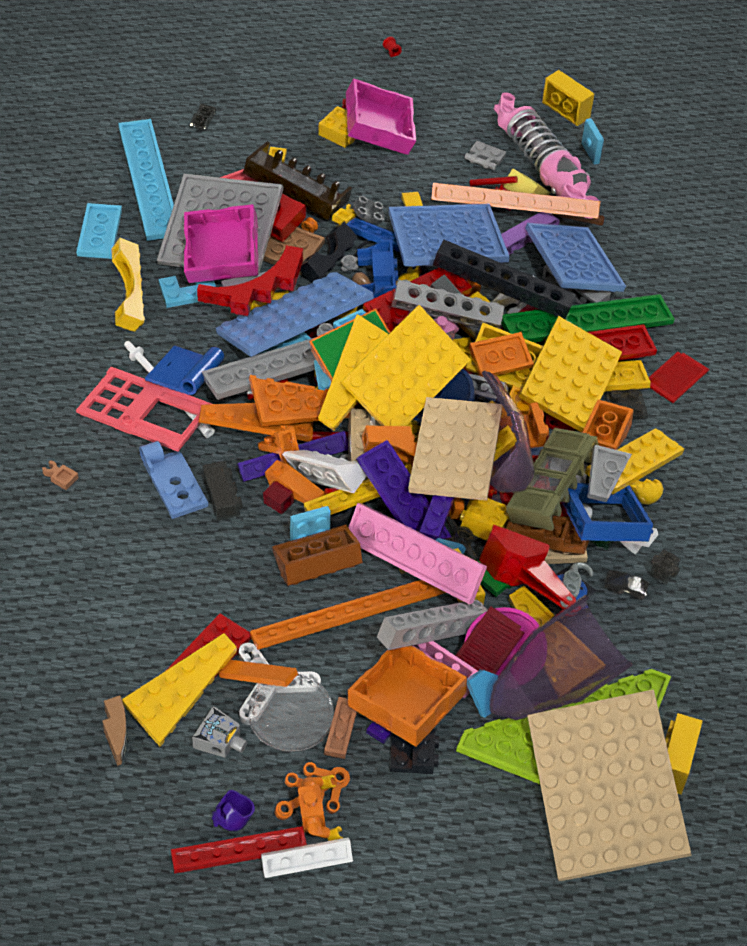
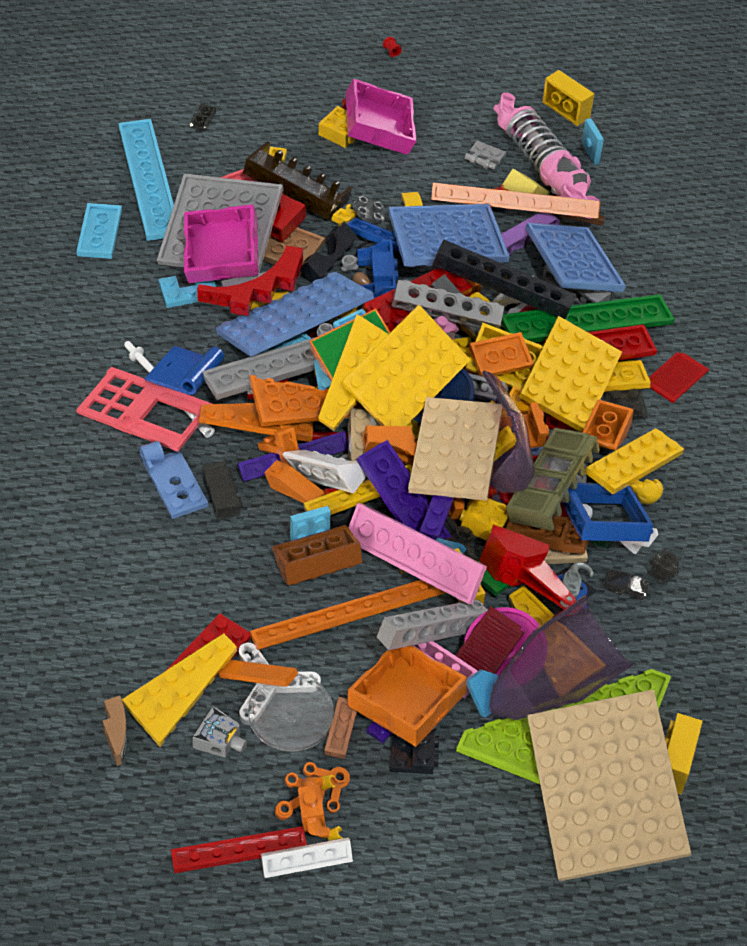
nougat plate [42,461,78,490] -> none
yellow arch [111,238,145,331] -> none
dark purple helmet [212,790,255,831] -> none
dark red panel [263,481,294,515] -> none
orange bush [301,217,318,233] -> none
yellow plate [396,266,422,285] -> none
red bar [470,176,518,186] -> none
light grey wing [587,445,632,502] -> none

